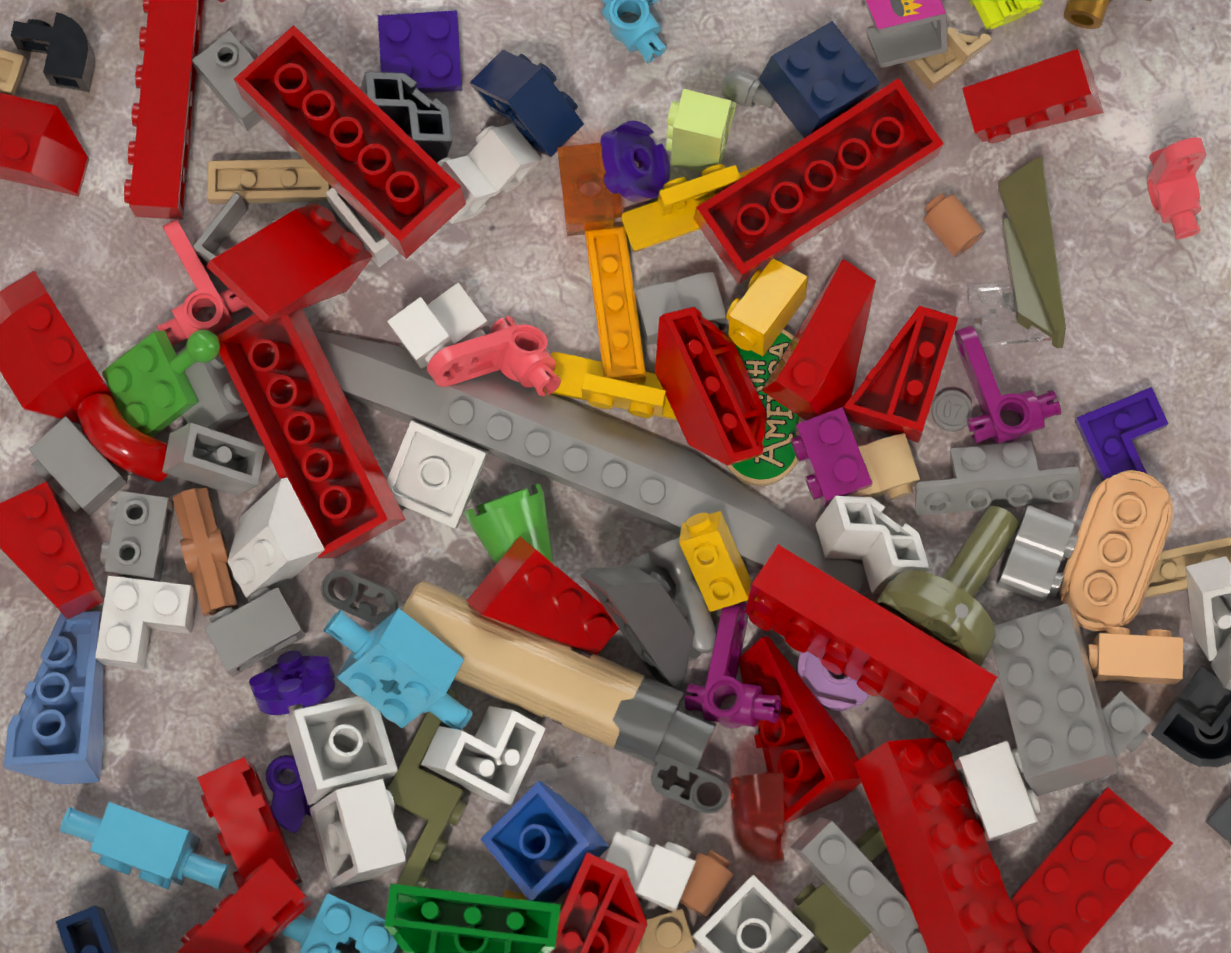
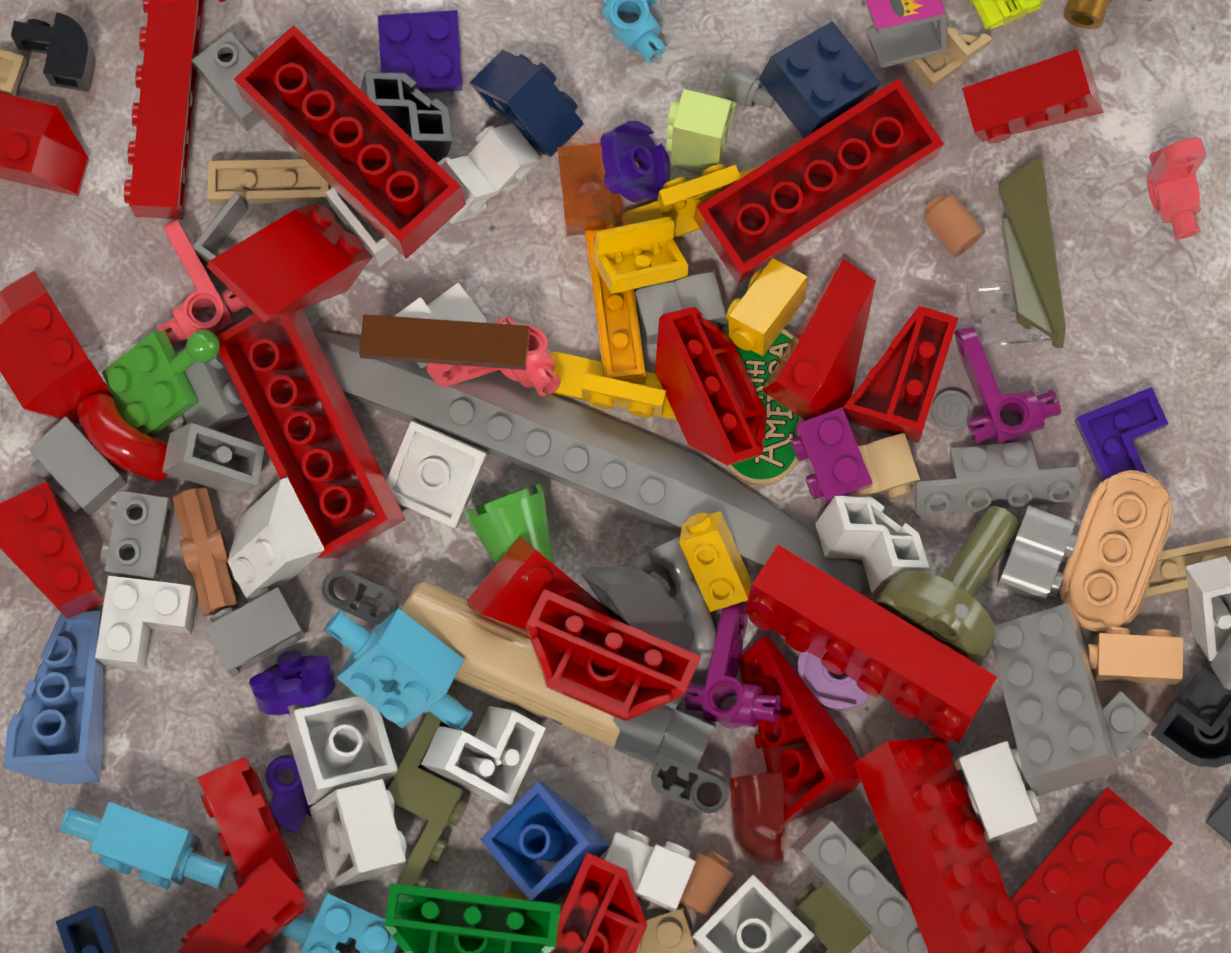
none -> reddish brown tile [359,314,530,370]
none -> red wedge [526,589,701,721]
none -> yellow bracket [594,217,688,294]

